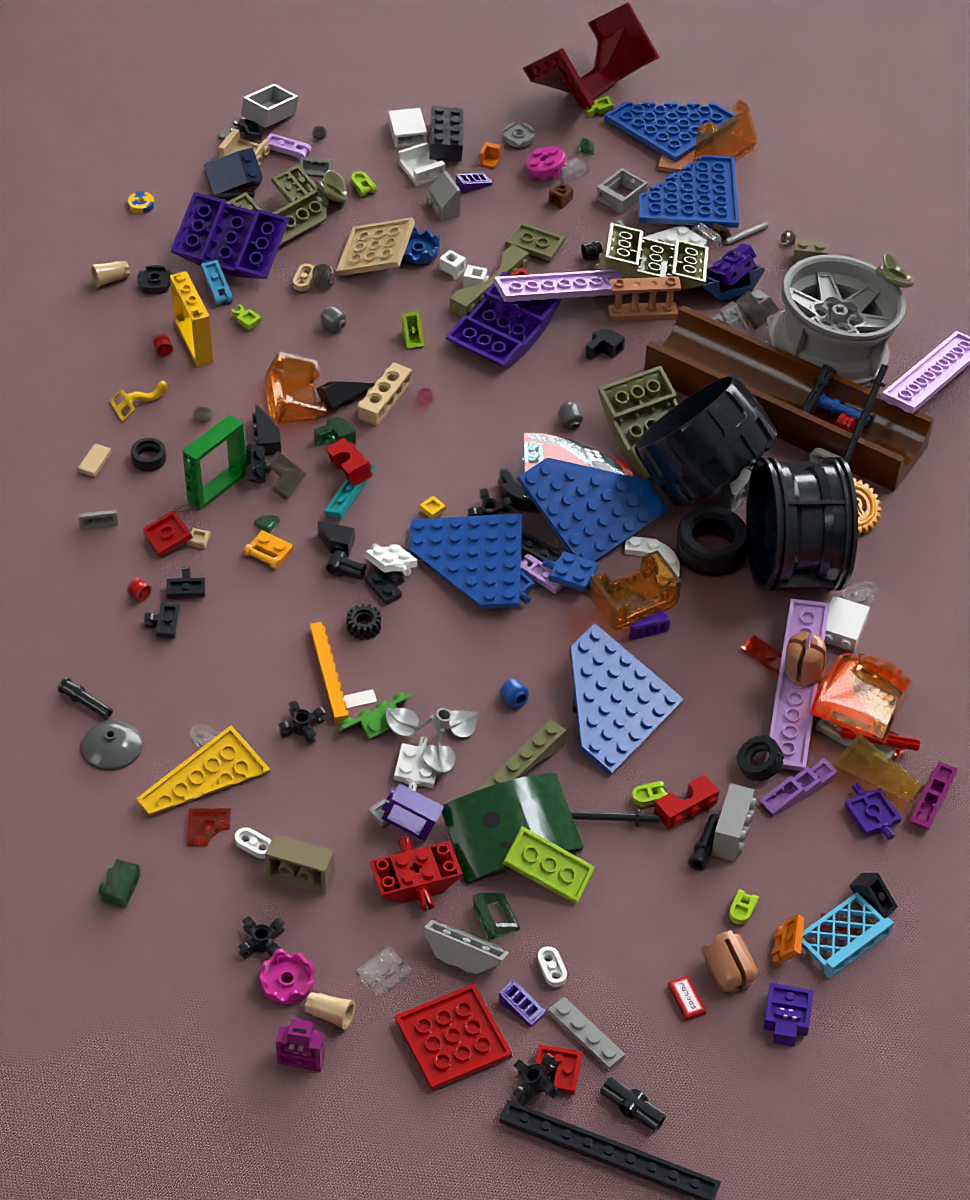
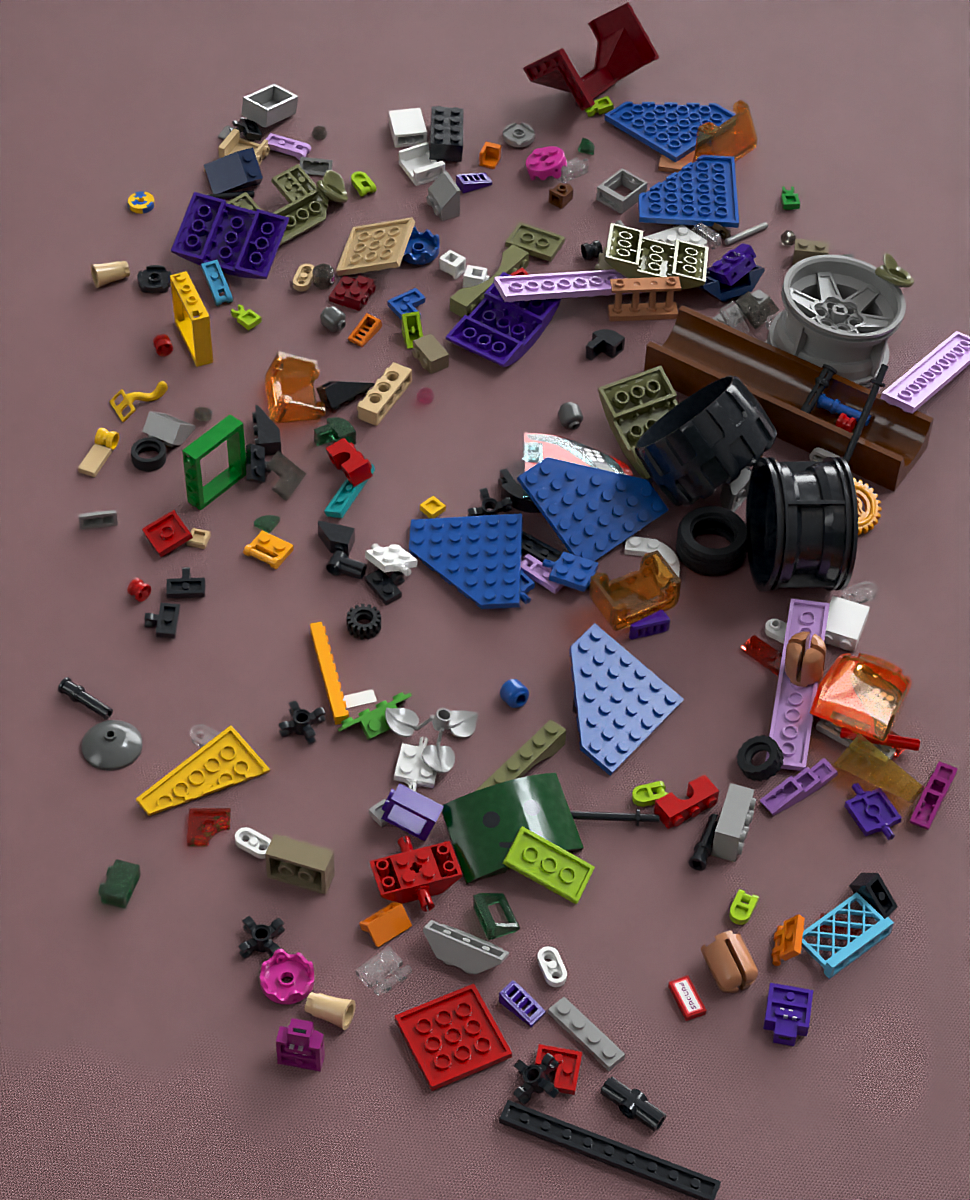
none -> yellow wheel [95,427,119,450]
none -> light grey slope [142,411,196,447]
none -> dark red plate [329,275,376,311]
none -> orange slope [347,313,382,347]
none -> orange panel [359,902,412,947]
none -> blue plate [387,288,425,320]
none -> dark tan brick [412,334,449,374]
none -> white plate [765,619,787,644]
none -> green plate [781,186,800,210]

